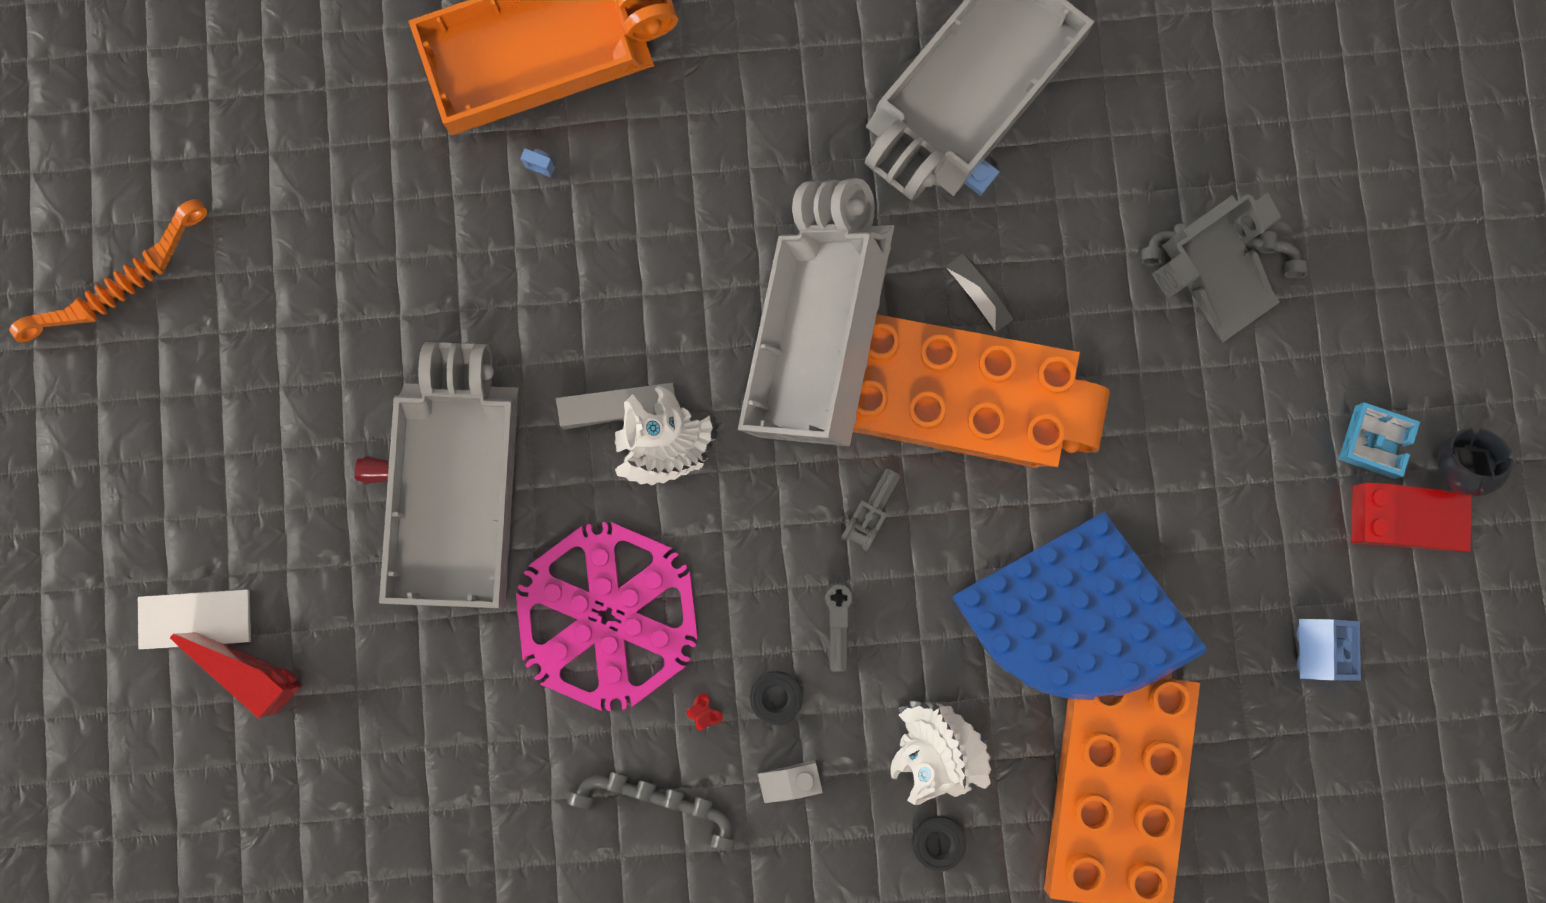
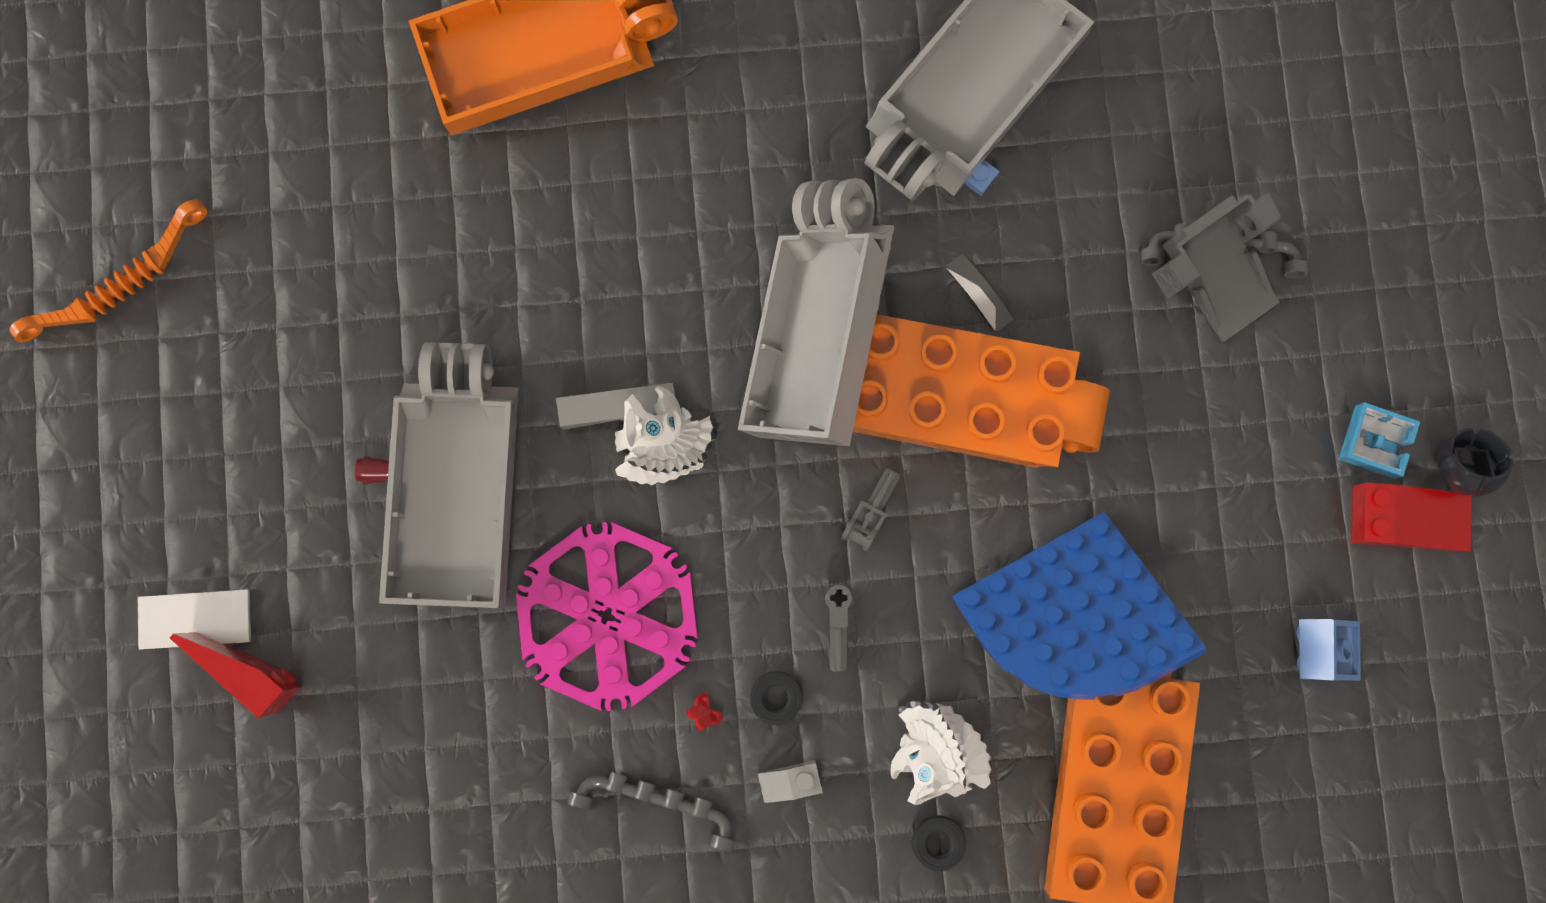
medium blue plate [520,149,555,178] -> none

